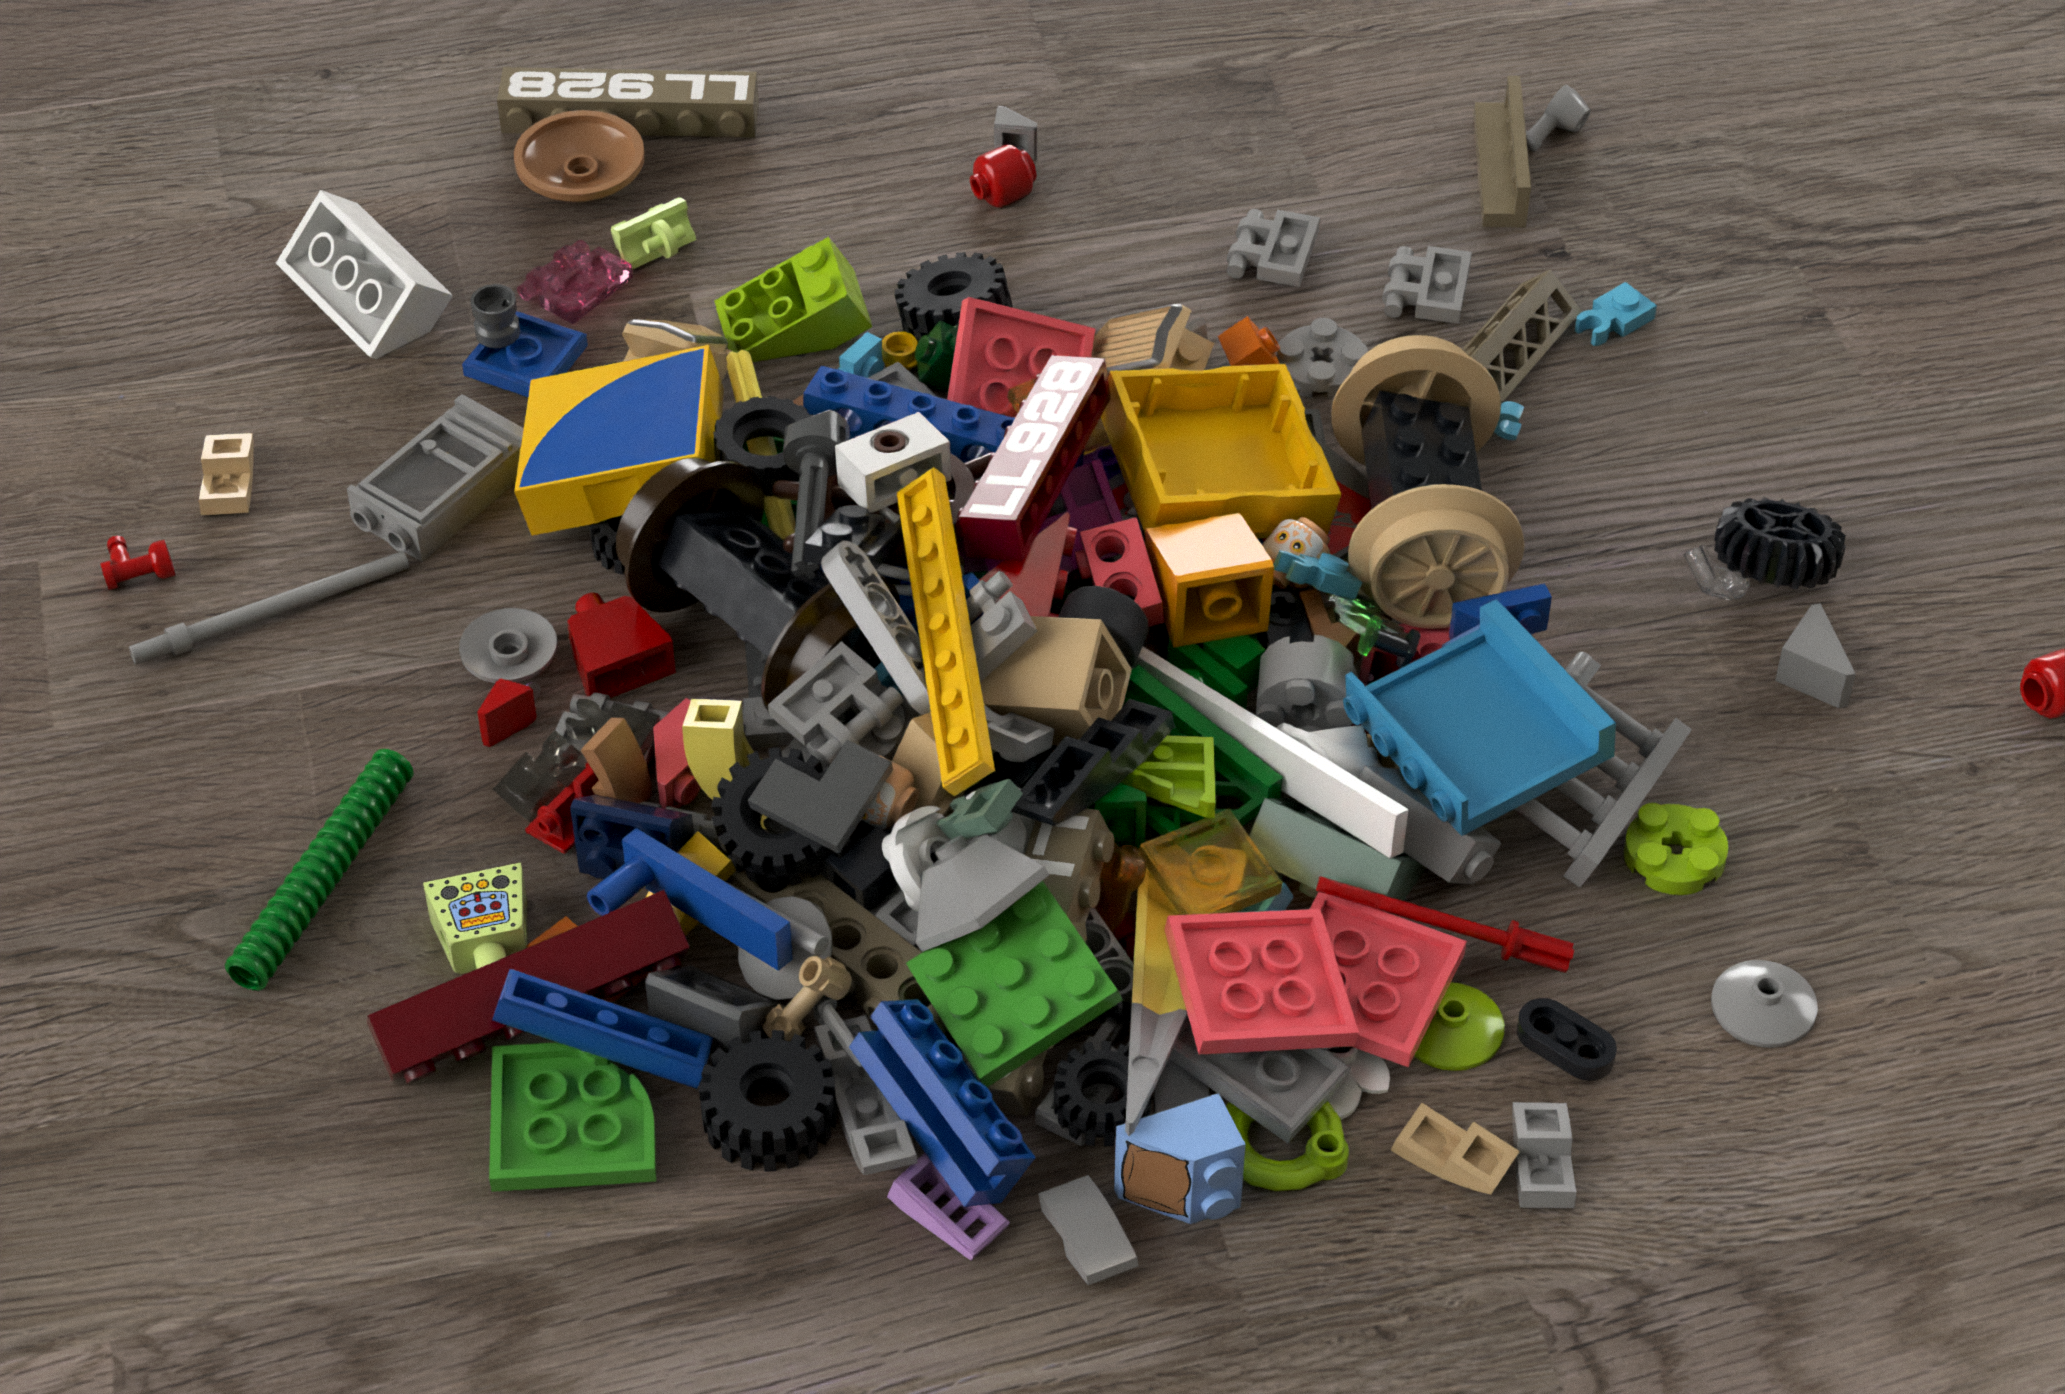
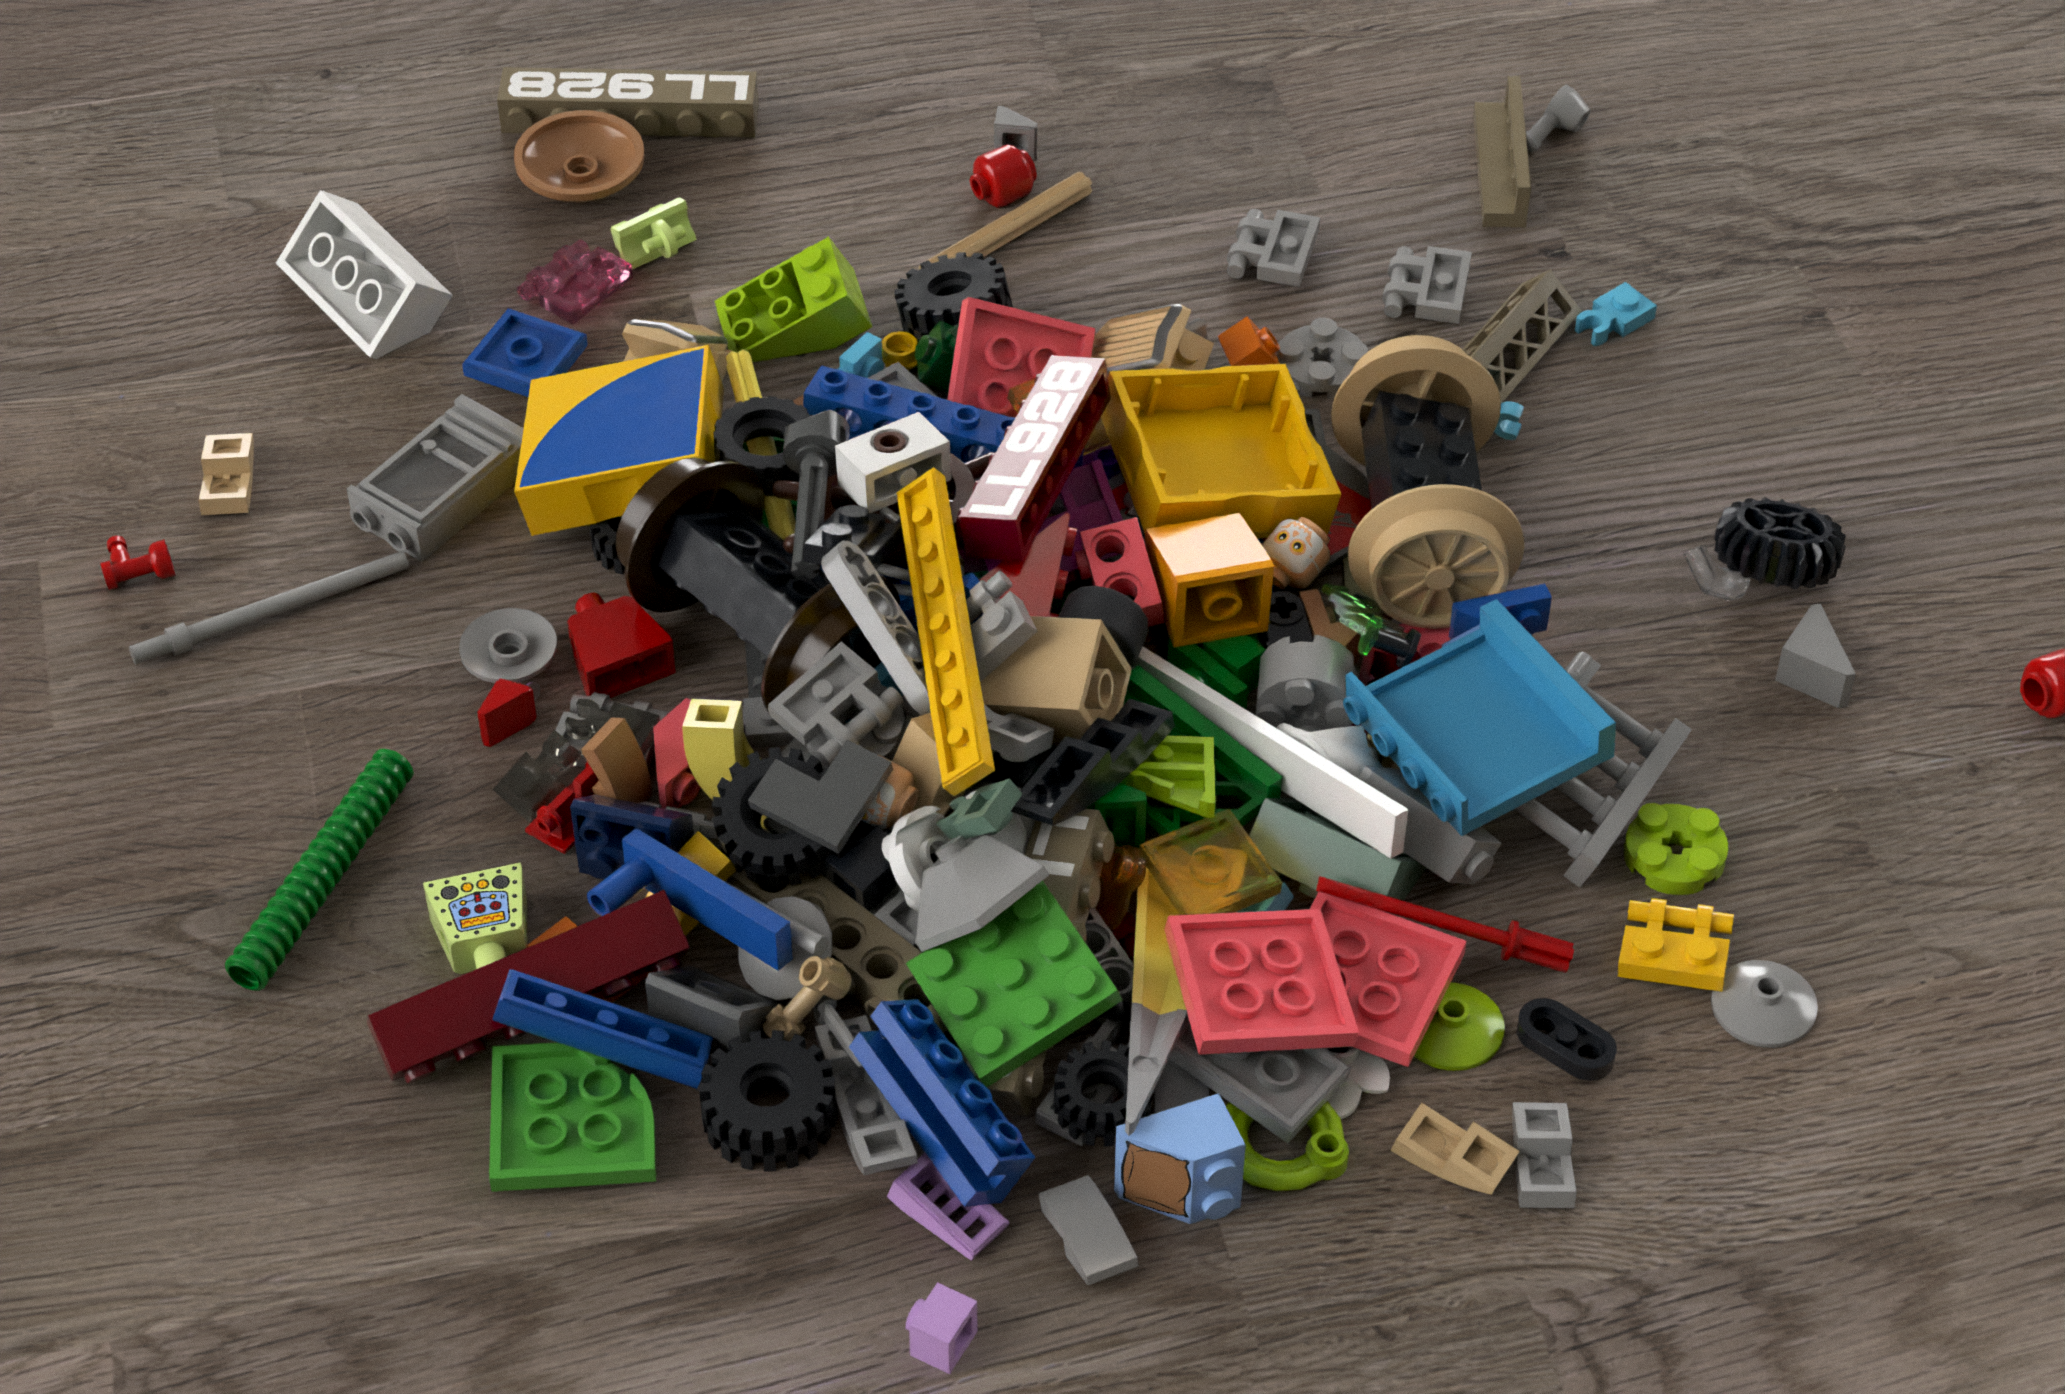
dark grey wheel [470,284,520,348] -> none
medium azure plate [1273,550,1363,600] -> none
none -> lavender plate [905,1282,977,1374]
none -> tan axle [919,172,1092,270]
none -> yellow plate [1617,898,1734,992]

